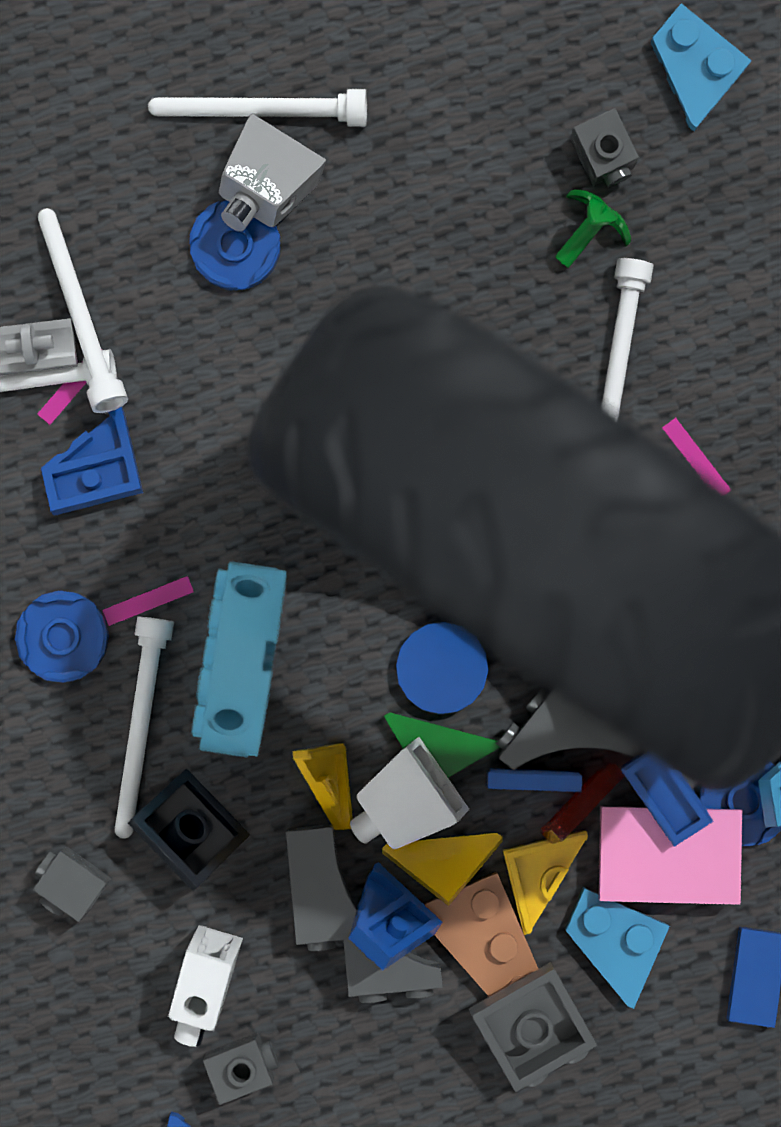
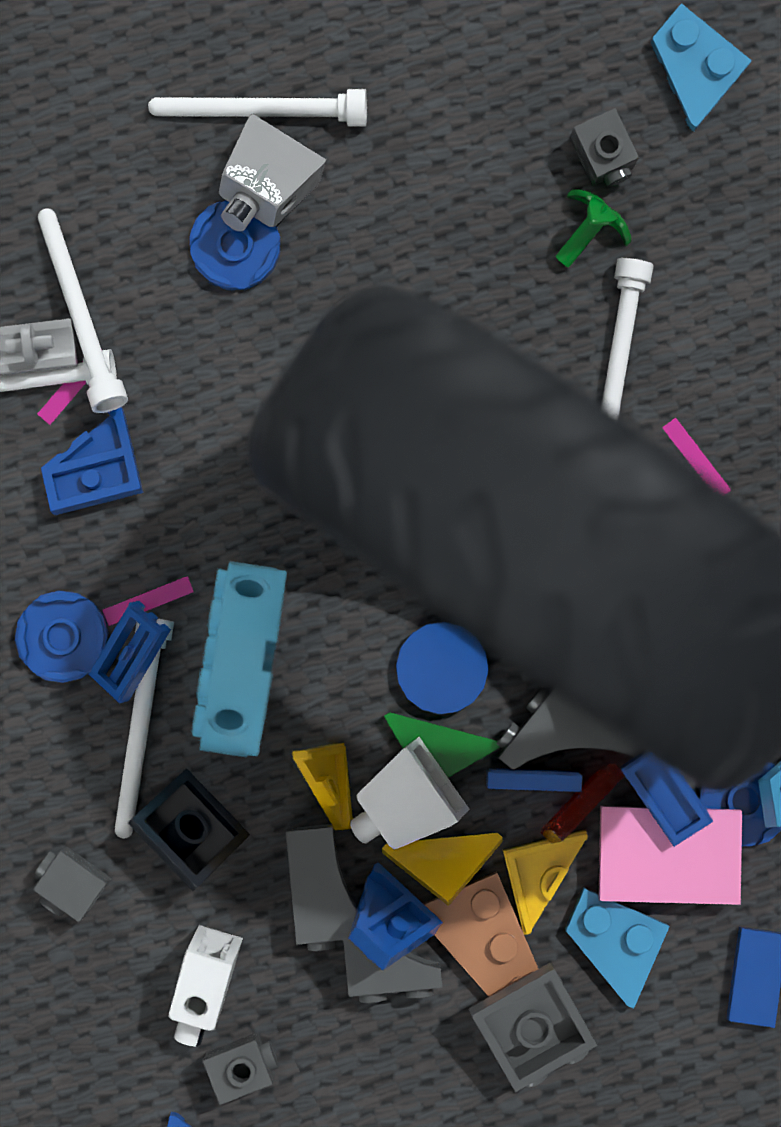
none -> blue tile [89,601,171,703]

